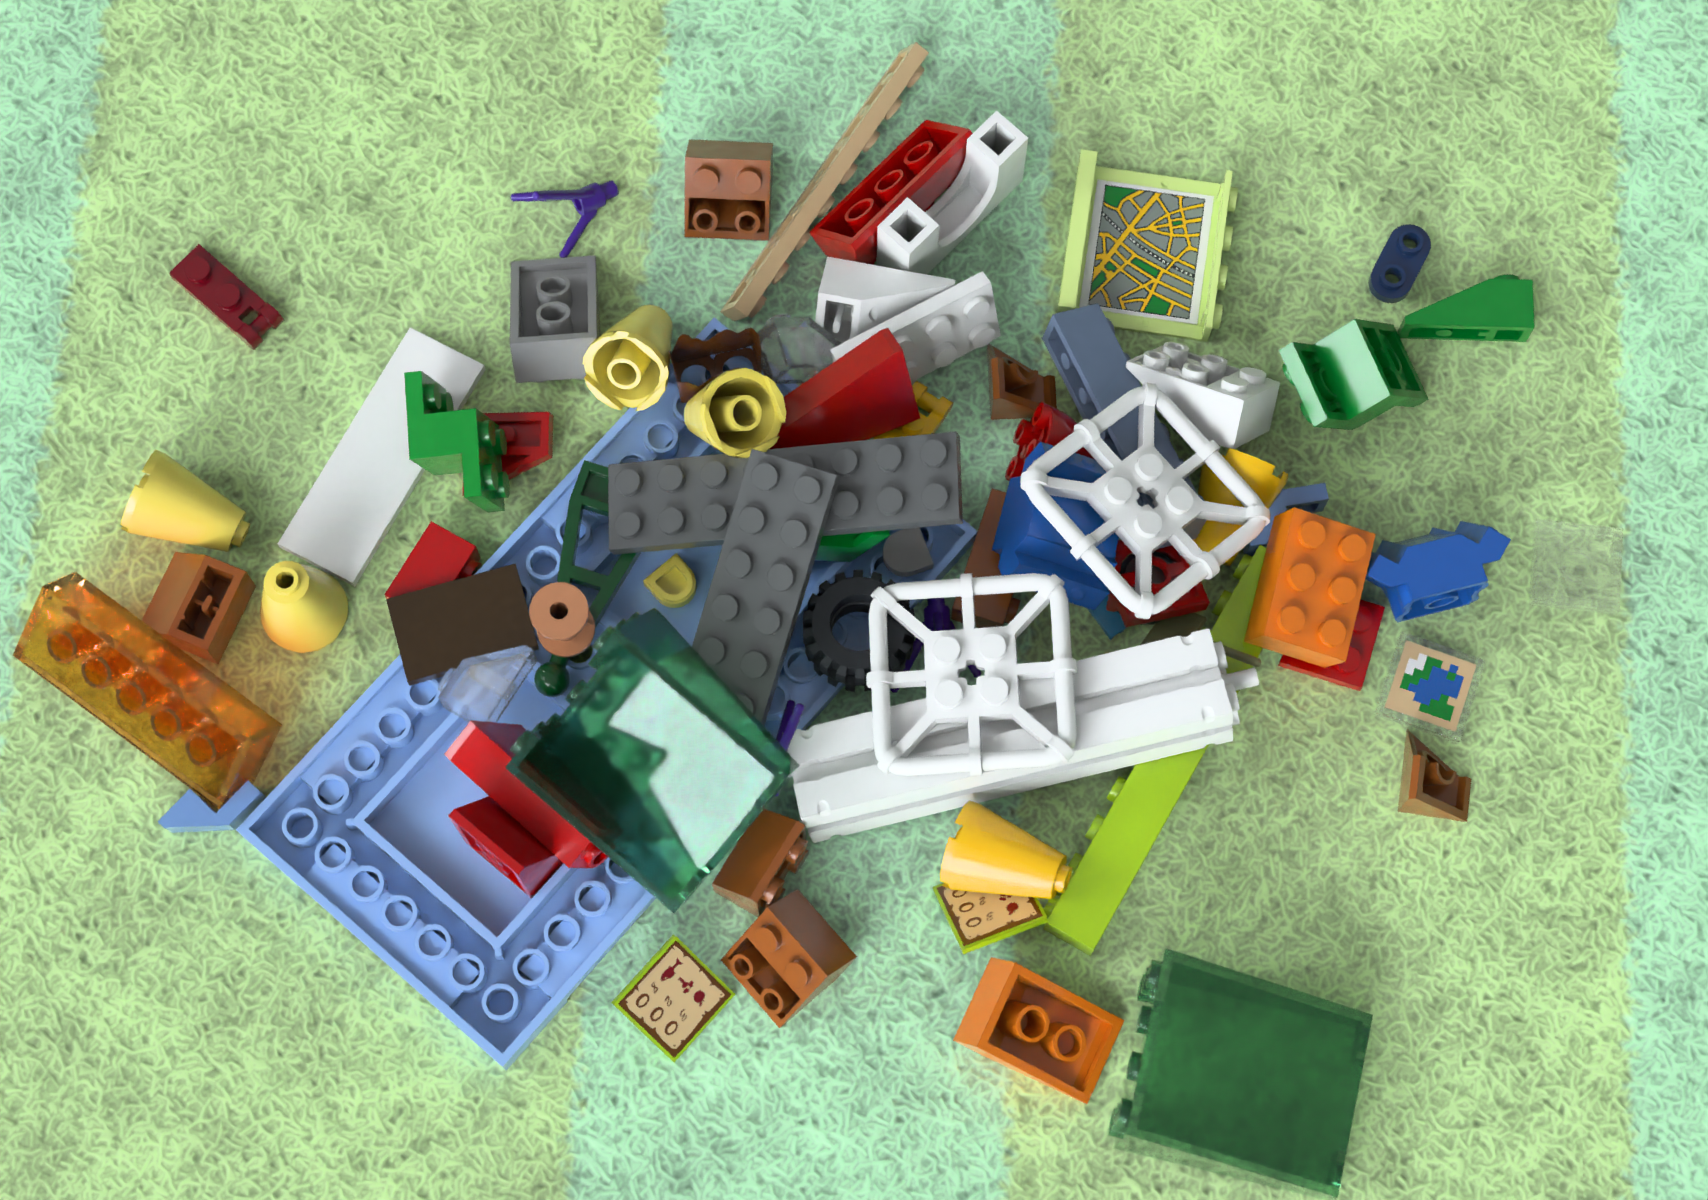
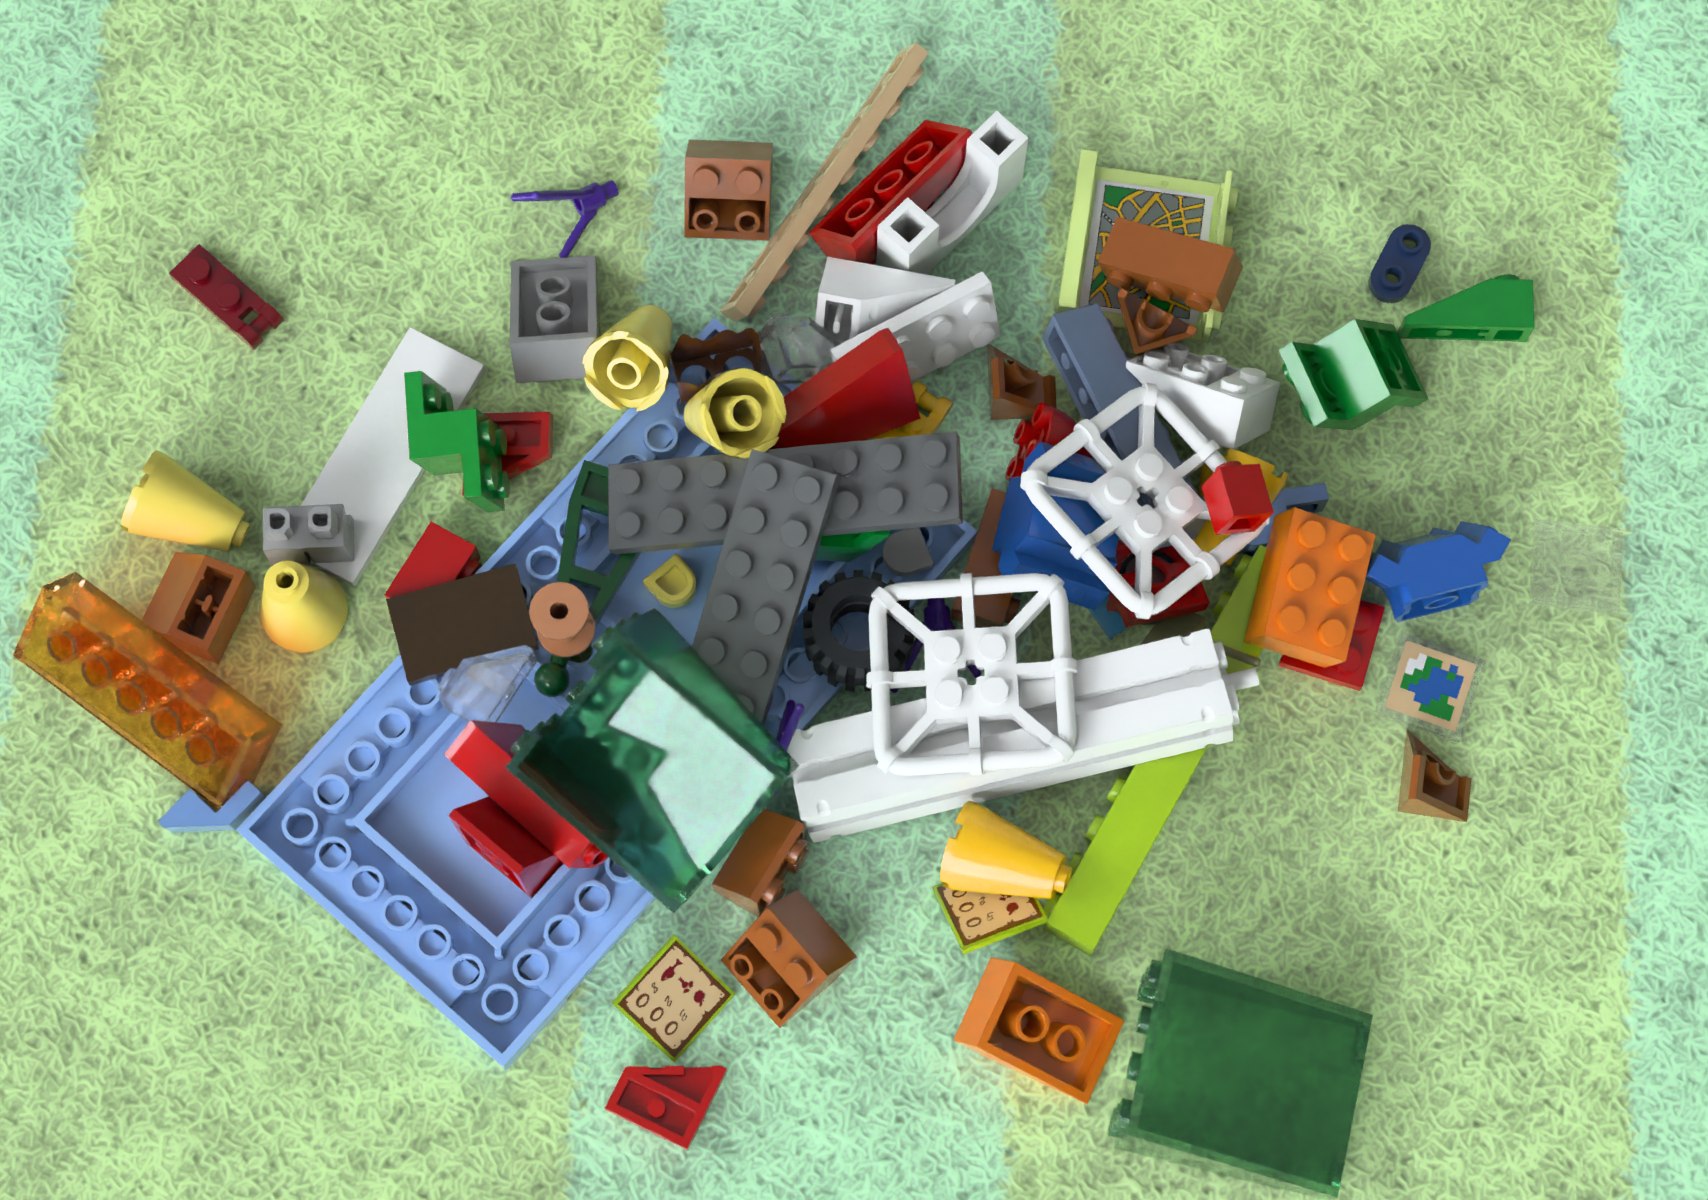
none -> light grey hips [263,504,354,566]
none -> red wing [604,1065,728,1151]
none -> dark orange brick [1098,217,1243,313]
none -> dark orange slope [1117,288,1197,354]
none -> red brick [1201,461,1274,535]

